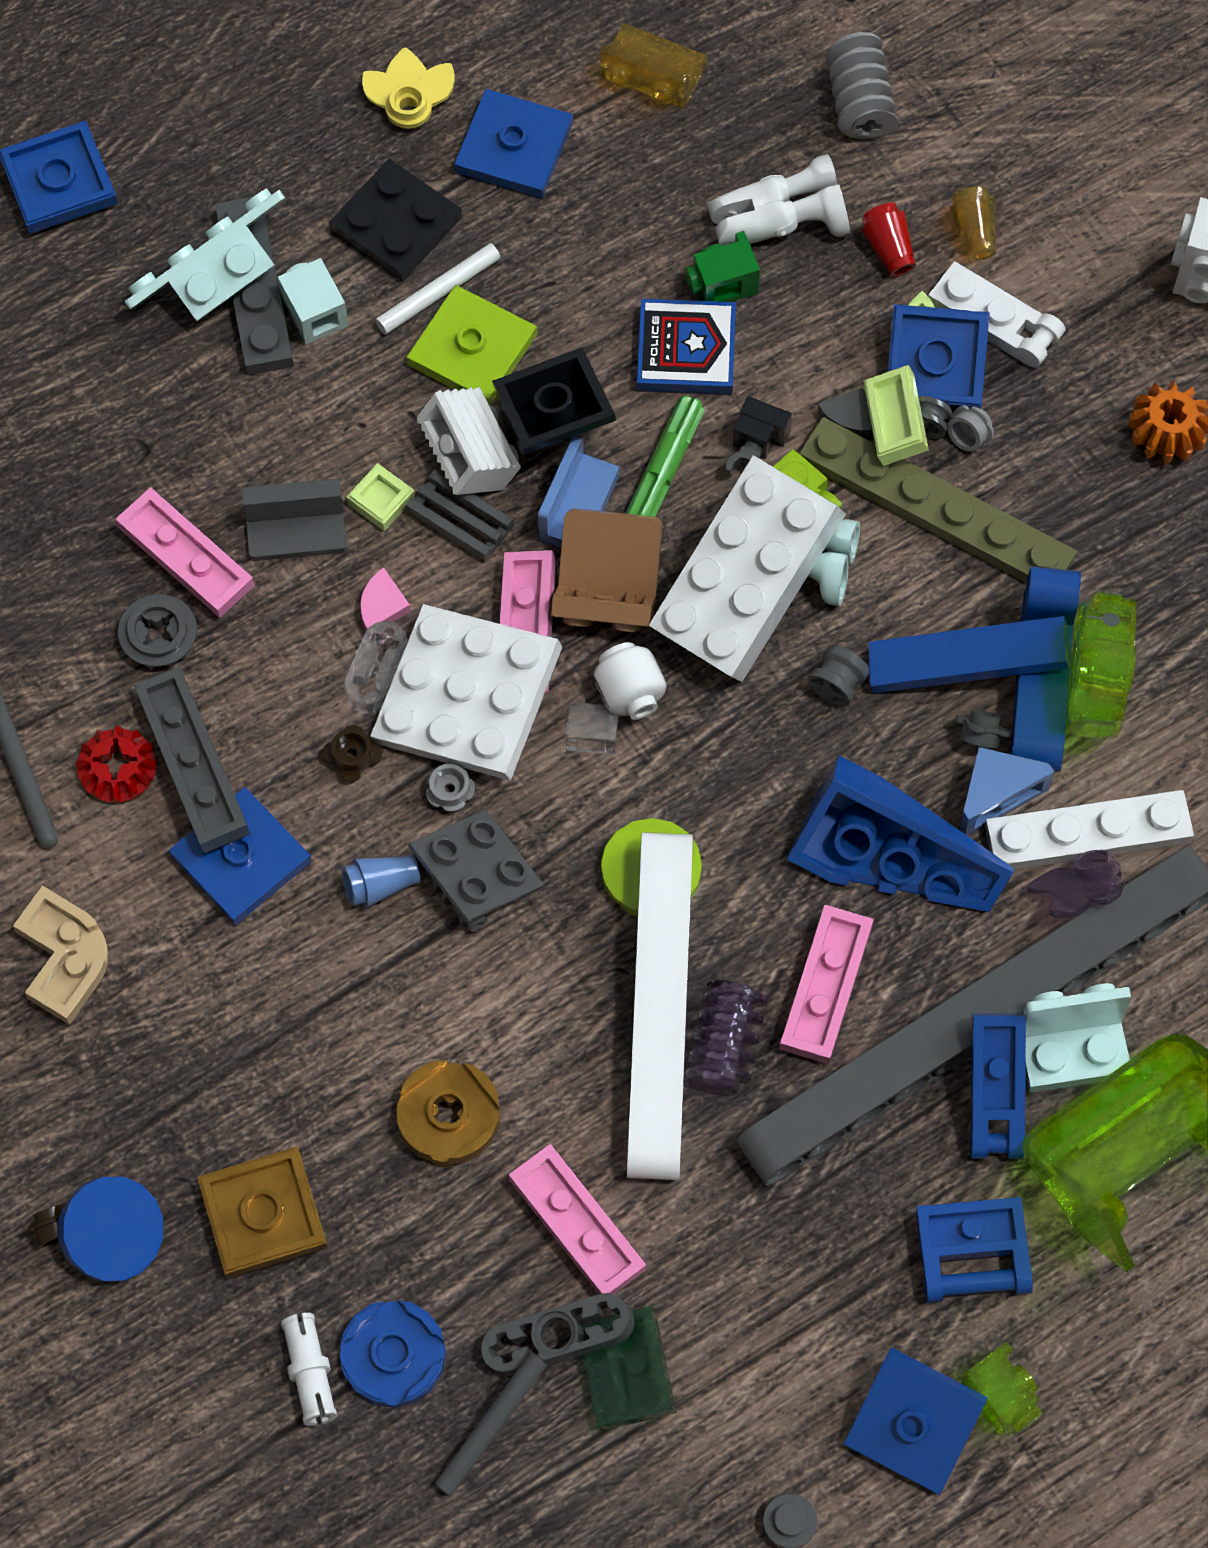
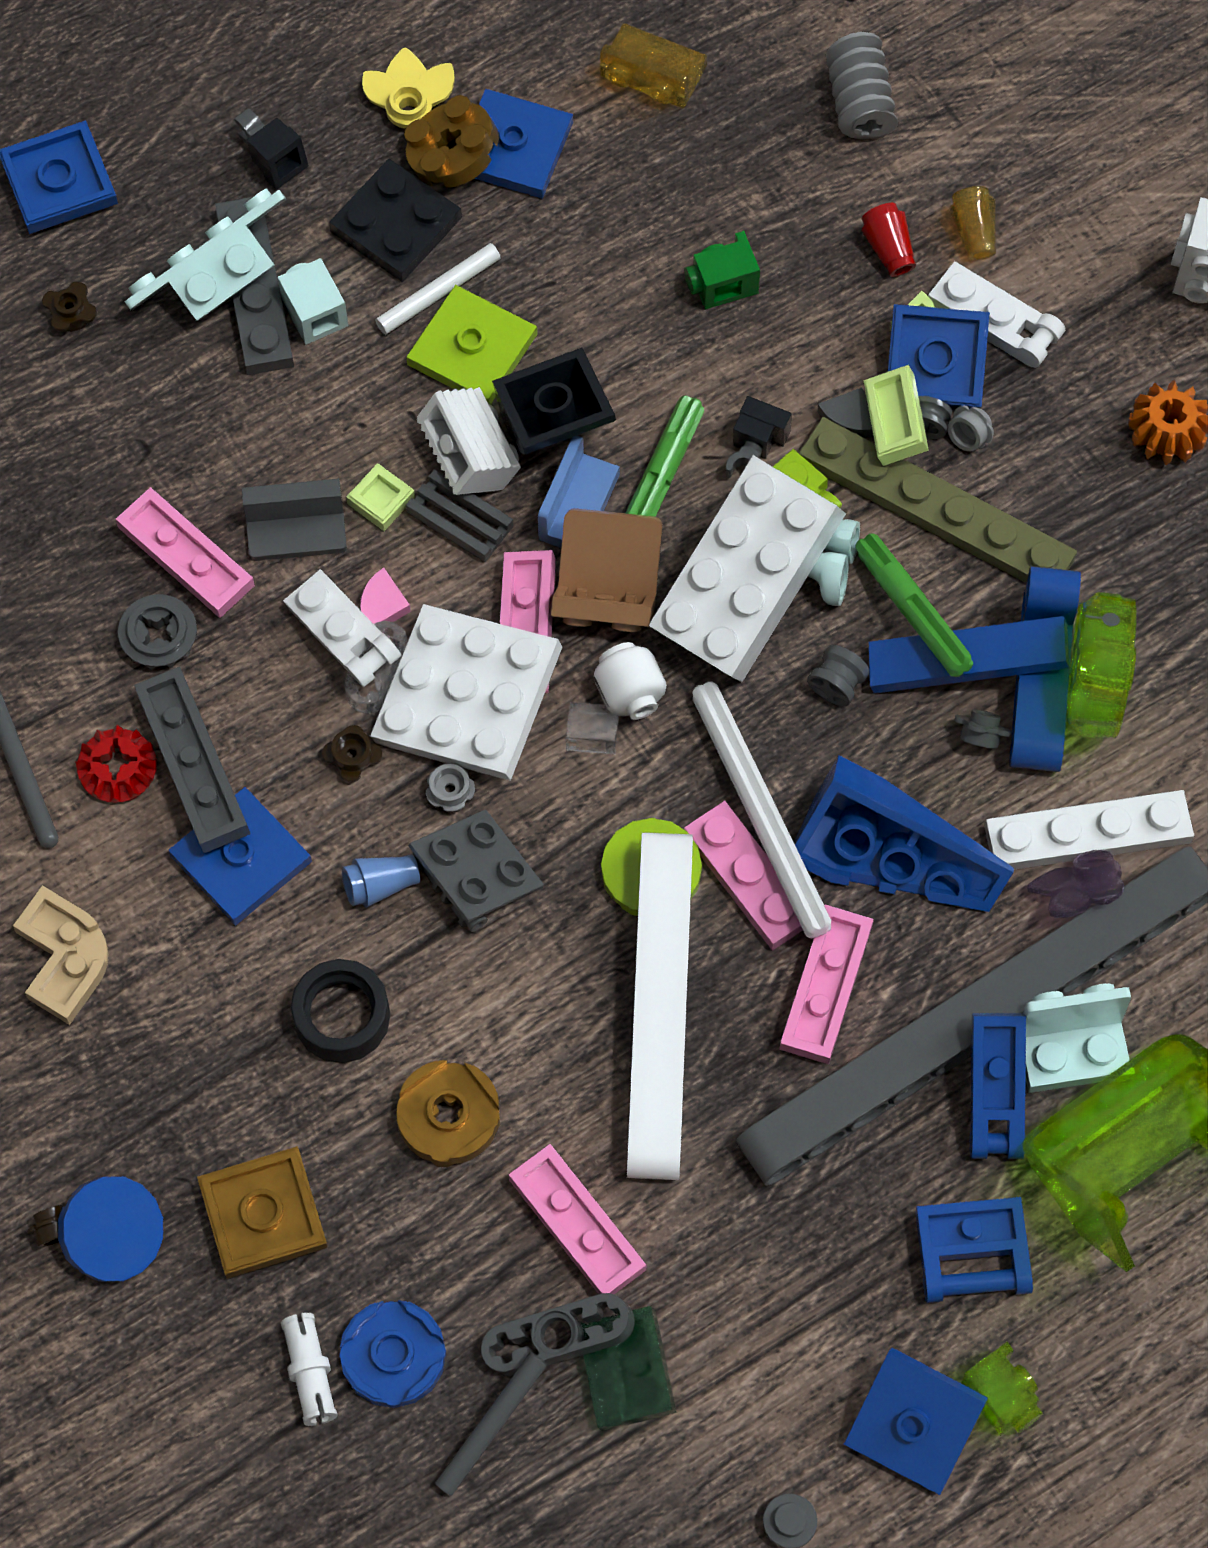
tile [637,299,736,394] -> none
clear purple piece [685,980,768,1096] -> none
white piece [707,154,850,245] -> none
medium blue slope [959,747,1054,836] -> none
none -> dark brown plate [42,282,97,332]
none -> black piece [234,108,309,190]
none -> white plate [283,569,402,688]
none -> black tyre [290,959,391,1063]
none -> pearl gold plate [404,95,499,188]
none -> bright pink plate [684,801,803,951]
none -> white axle [692,681,831,938]
none -> bright green axle [855,533,973,677]

